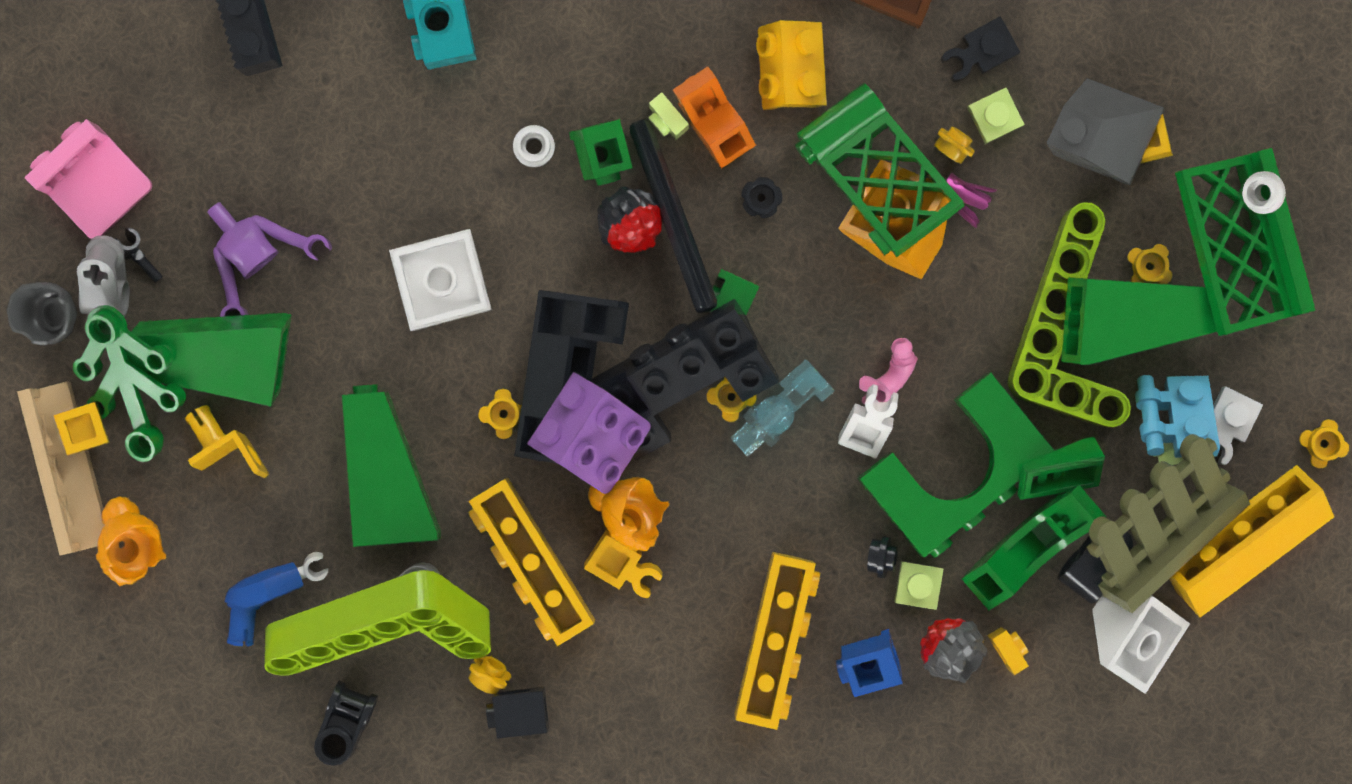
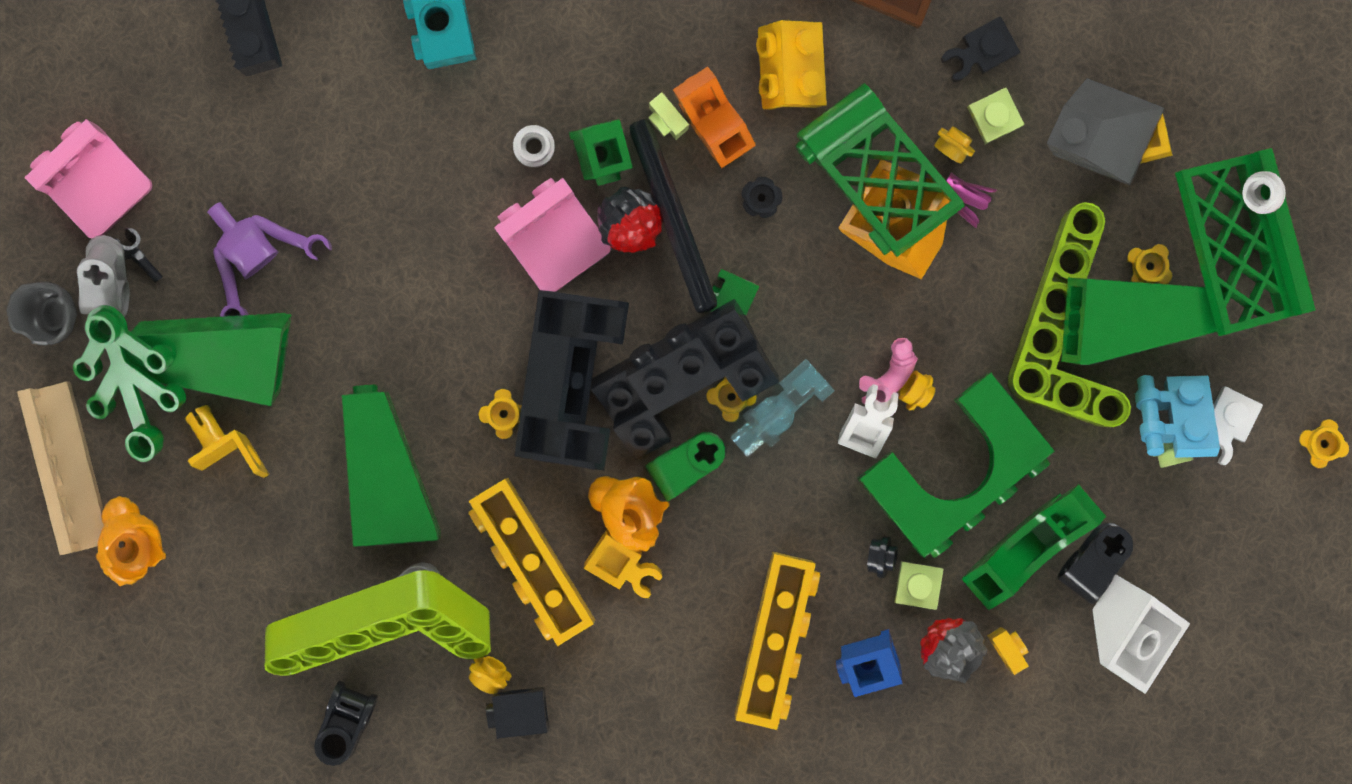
yellow plate [53,402,109,456] -> none
blue arm [224,552,328,646] -> none
white tile [389,229,492,331] -> none
medium lavender bracket [527,372,651,494] -> none
green slope [1017,437,1105,500] -> none
olive fence [1087,434,1250,613] -> none
yellow brick [1169,465,1334,618] -> none
none -> bright pink bracket [494,178,611,292]
none -> green piece [644,432,725,501]
none -> yellow plate [898,371,936,410]

